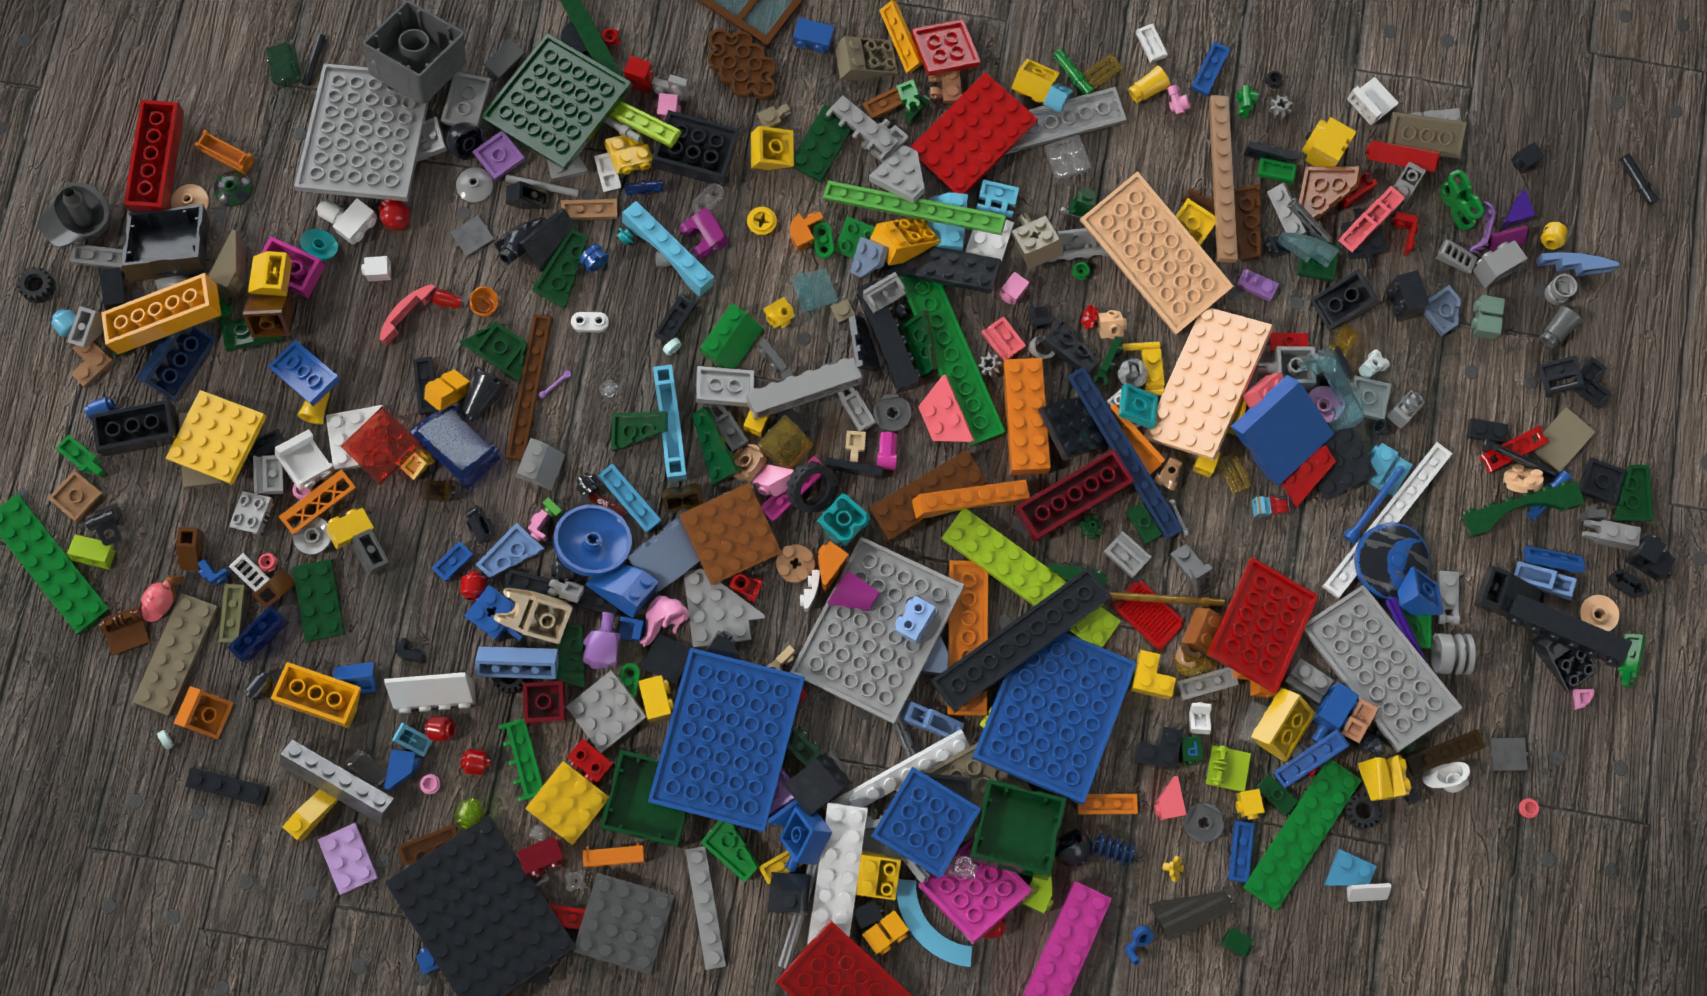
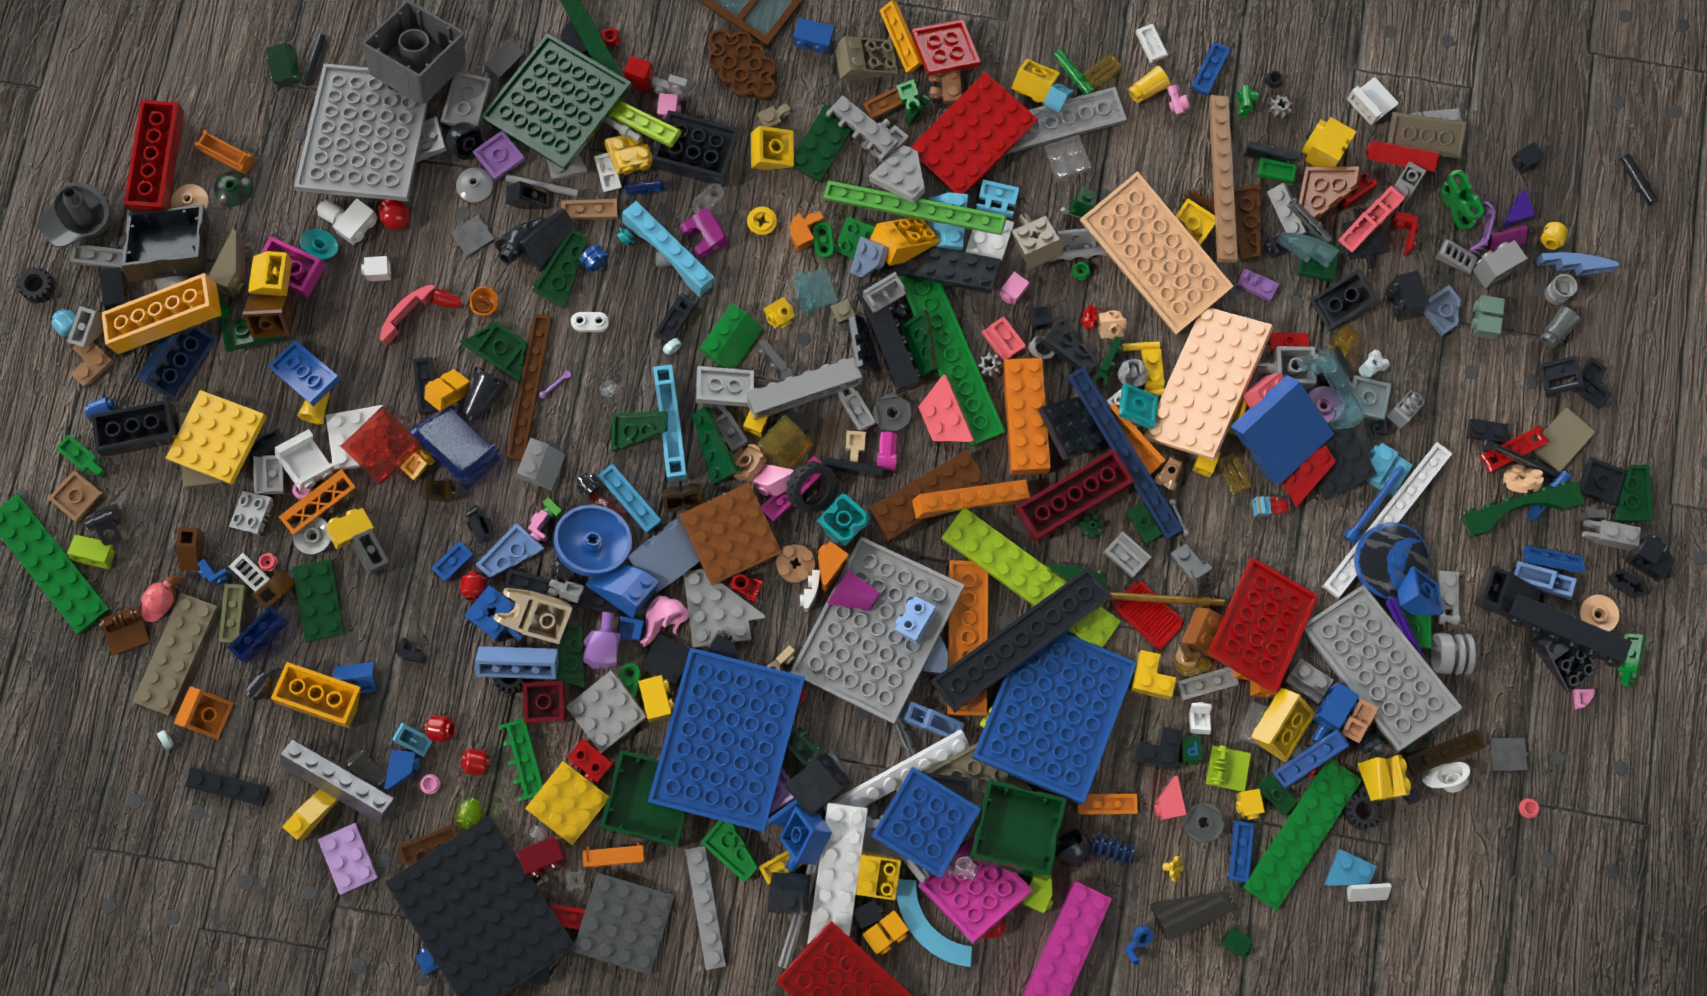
white slope [384,673,476,713] -> none

